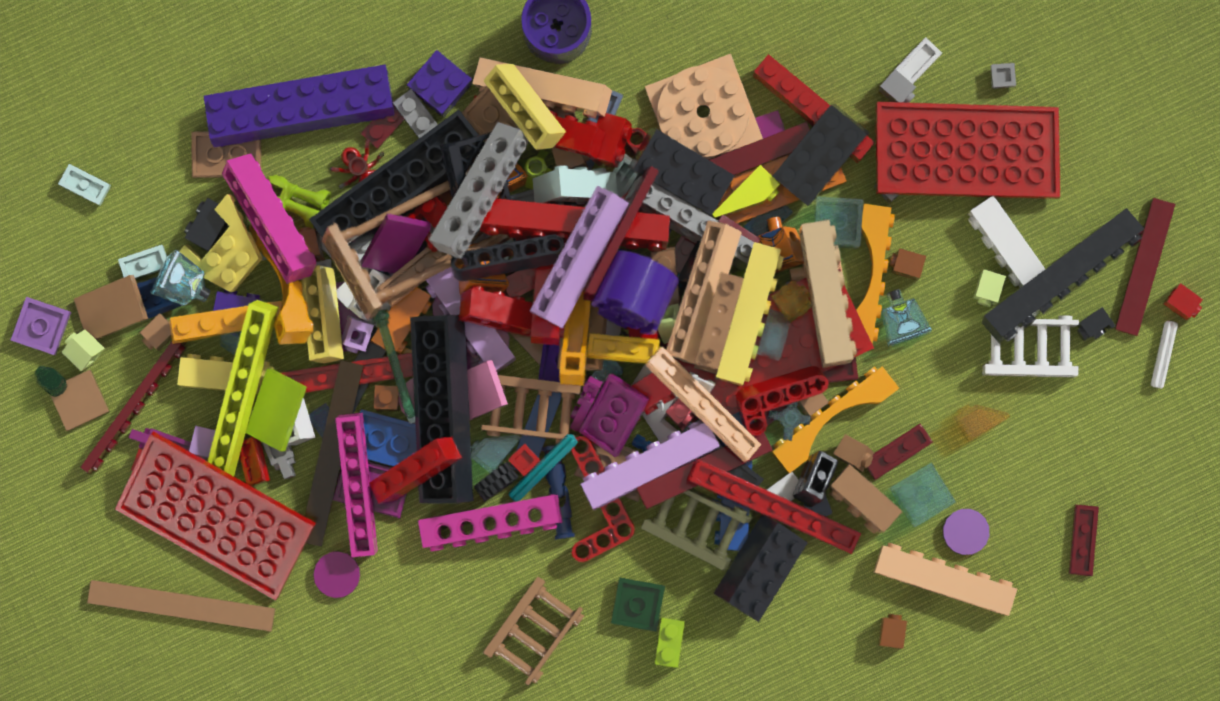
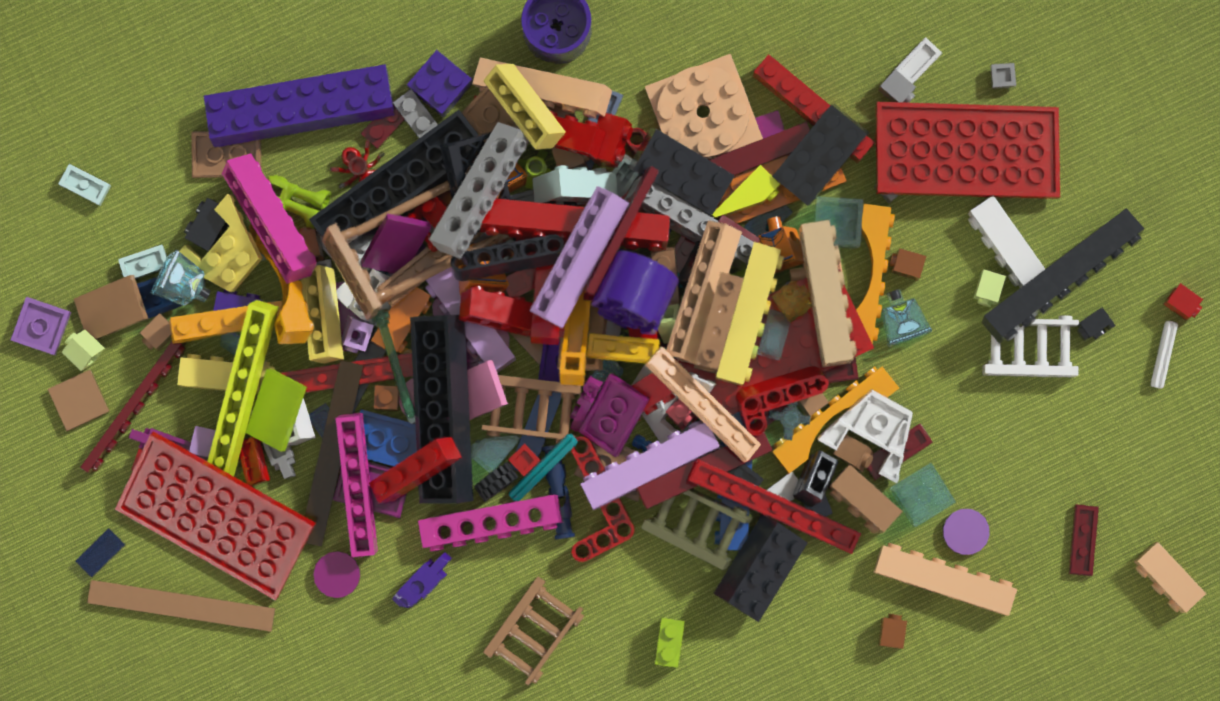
clear green arm [35,366,67,397] -> none
dark green plate [611,577,665,632] -> none
clear yellow slope [954,404,1010,441] -> none
dark red tile [1114,198,1176,337] -> none
none -> clear blue tile [76,528,126,578]
none -> dark purple piece [392,552,452,608]
none -> white wing [817,389,913,483]
none -> light nougat brick [1134,542,1206,613]

